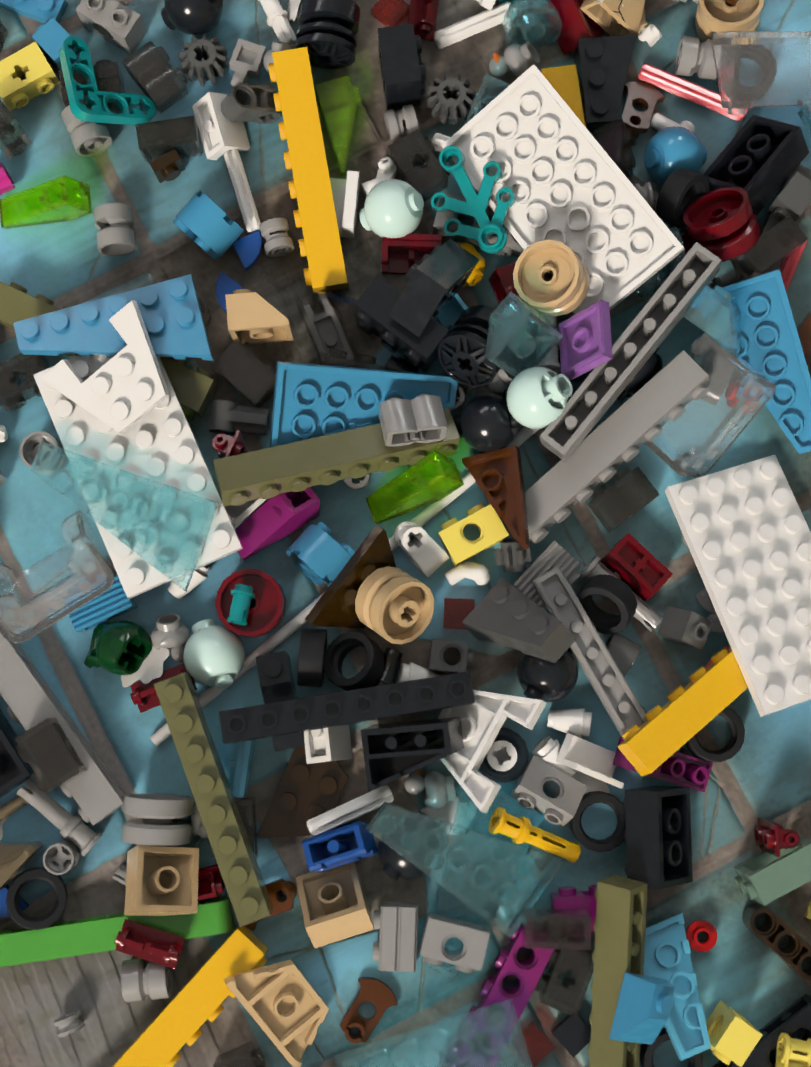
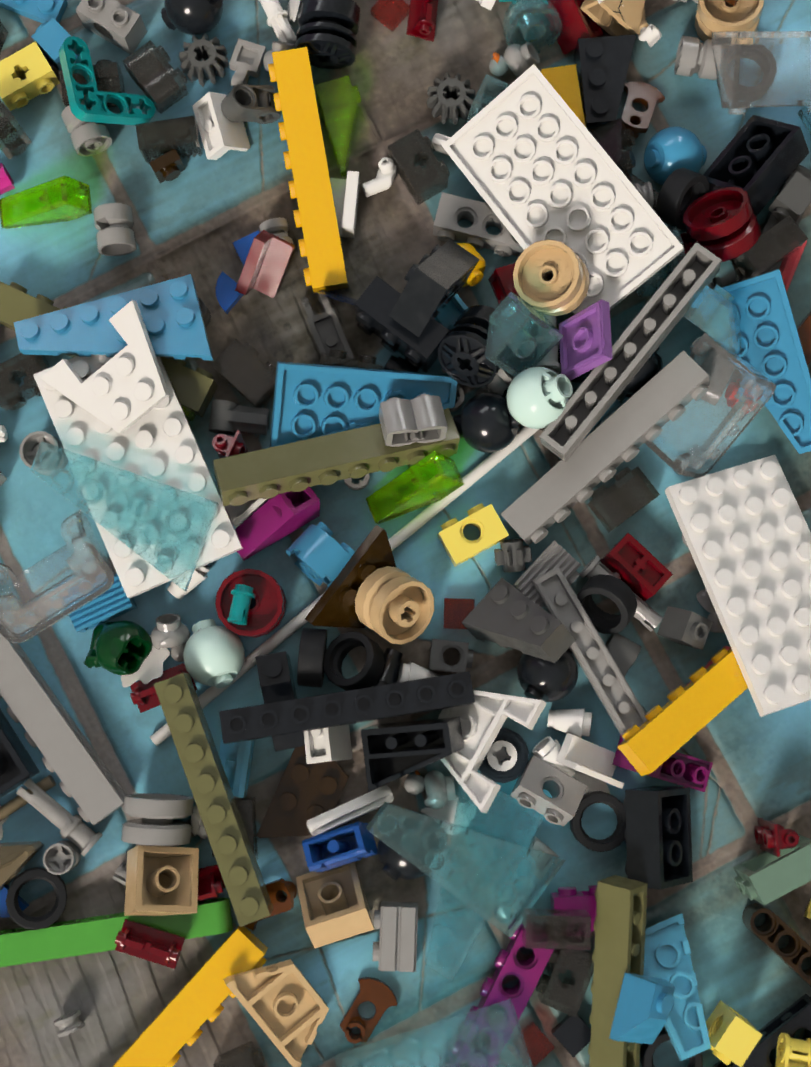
clear smoke brick [15,717,87,793] -> none
light grey wheel [121,958,173,1003] -> none
dark azure brick [173,190,244,261] -> none
white axle [224,149,261,234] -> none
tan slope [225,289,294,345] -> none
light aqua brick [359,179,424,238] -> none
black brick [378,24,426,110] -> none
dark red hinge [382,234,442,274] -> none
light grey wheel [383,104,419,140] -> none
white piece [394,521,449,578] -> none
light grey brick [419,912,490,973] -> none
teal plant [431,146,516,254] -> none
white axle [434,2,515,49] -> none
white arm [444,561,490,586] -> none
reddish brown wing [462,445,530,549] -> none
yellow pin [488,806,581,863] -> none
coral axle [638,63,748,122] -> none
white arm [650,113,695,133] -> none
black tyre [685,707,745,762] -> none
red plate [686,920,717,952] -> none
none -> panel [235,230,295,298]

